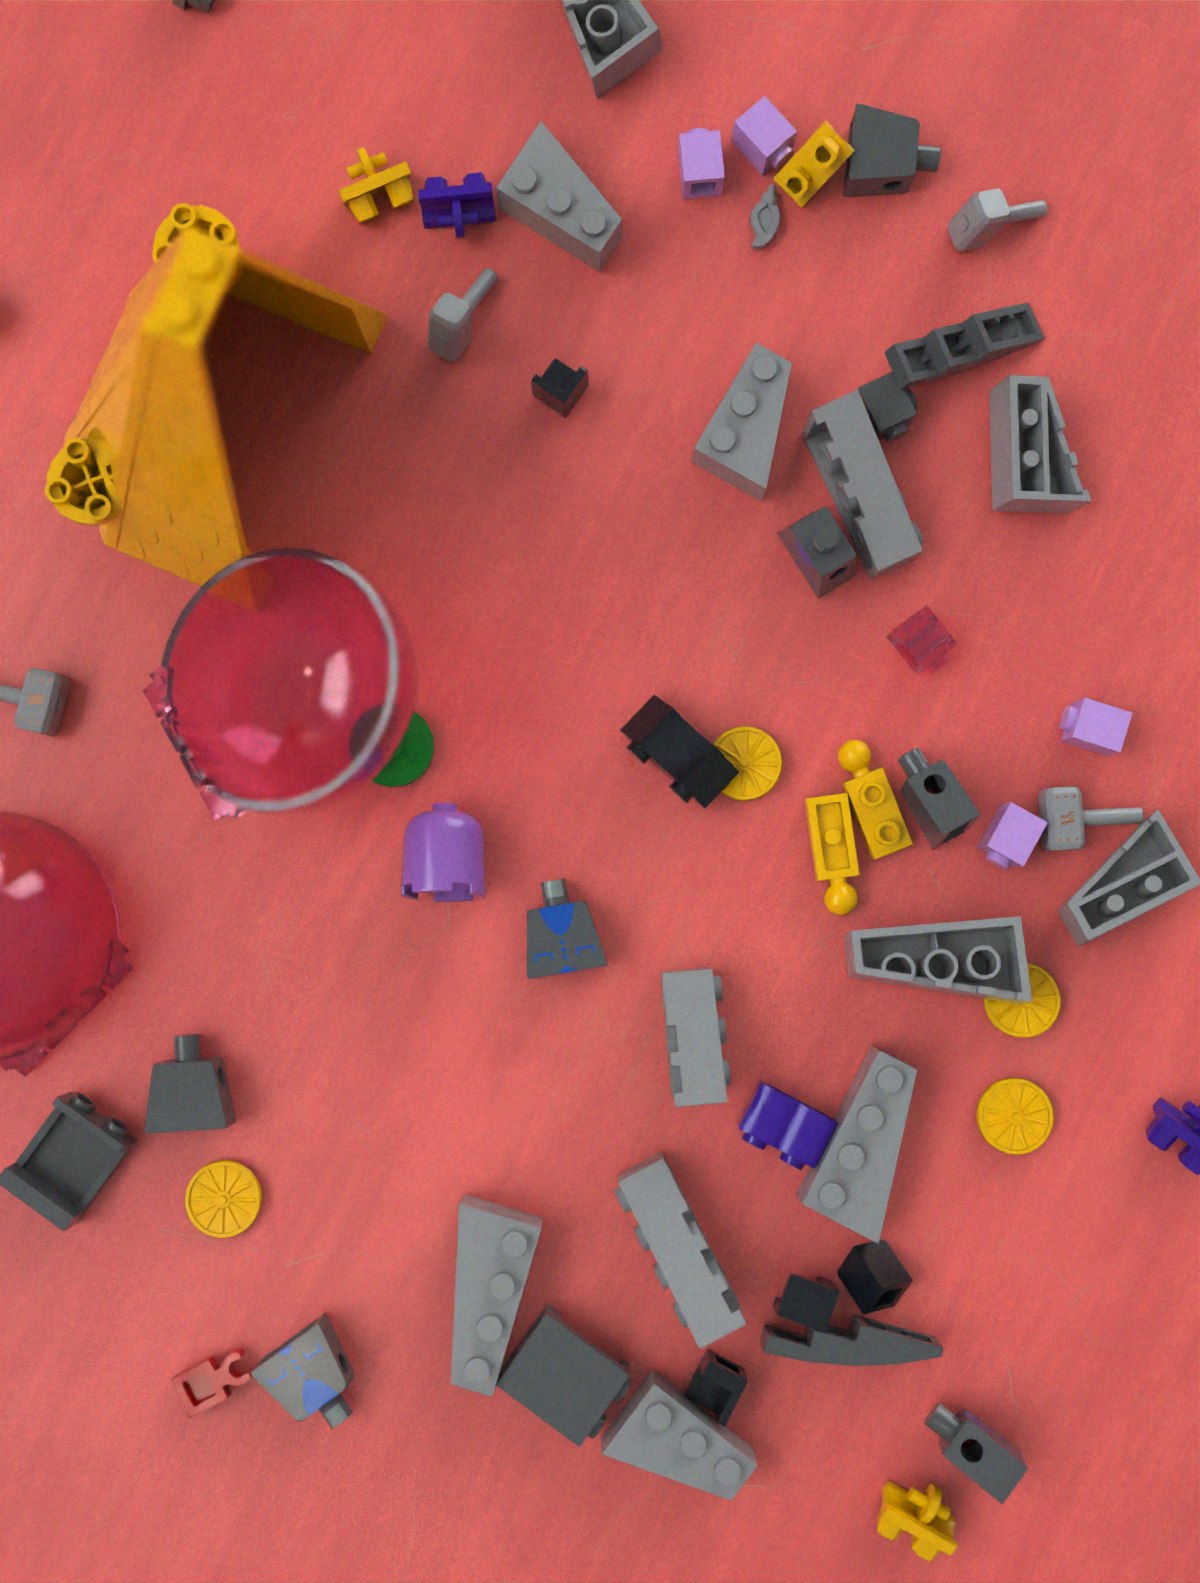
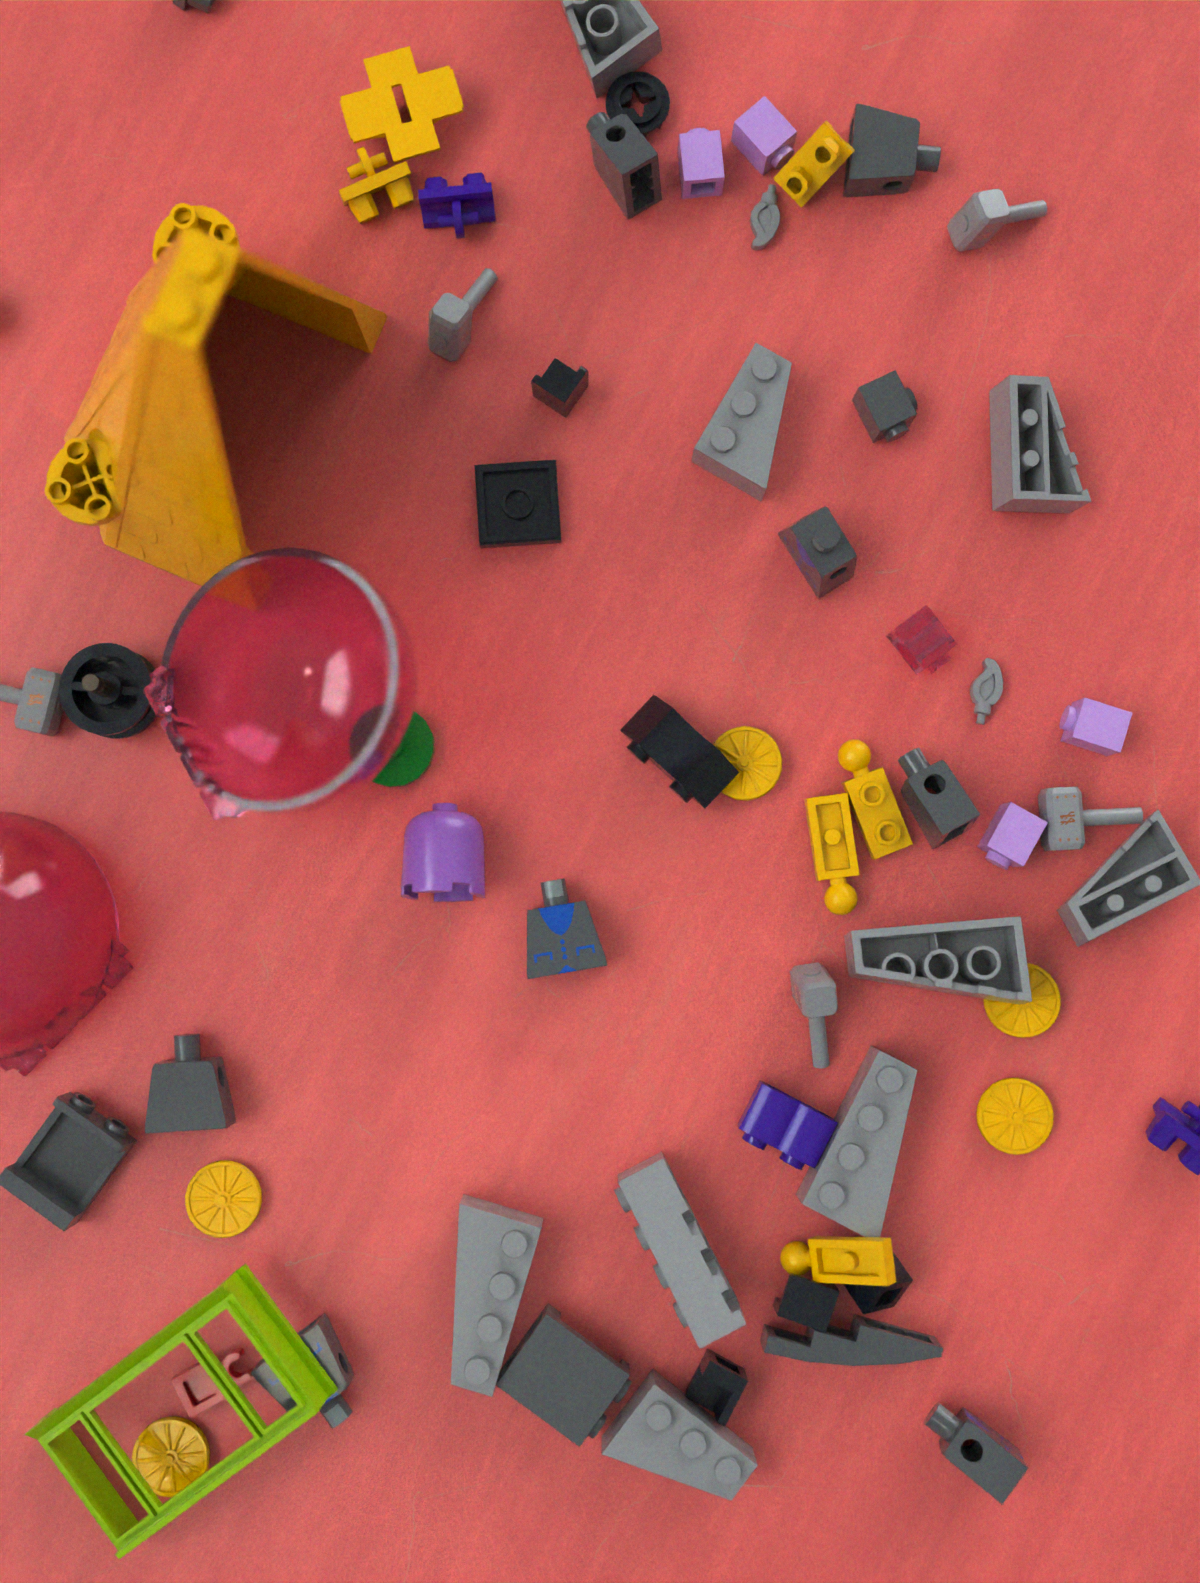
light grey wedge [496,121,622,272] -> none
light grey wedge [660,967,731,1107] -> none
light grey wedge [802,389,923,579] -> none
yellow hips [877,1480,957,1562] -> none
dark grey slope [884,302,1045,390] -> none
none -> lime piece [24,1263,338,1559]
none -> black wheel [59,643,163,739]
none -> yellow wheel [132,1416,210,1497]
none -> yellow piece [339,46,464,163]
none -> black tile [474,460,561,548]
none -> dark grey torso [586,112,662,220]
none -> black gear [606,71,670,137]
none -> yellow plate [780,1236,896,1286]
none -> light grey piece [790,962,838,1068]
none -> light grey piece [969,658,1003,725]

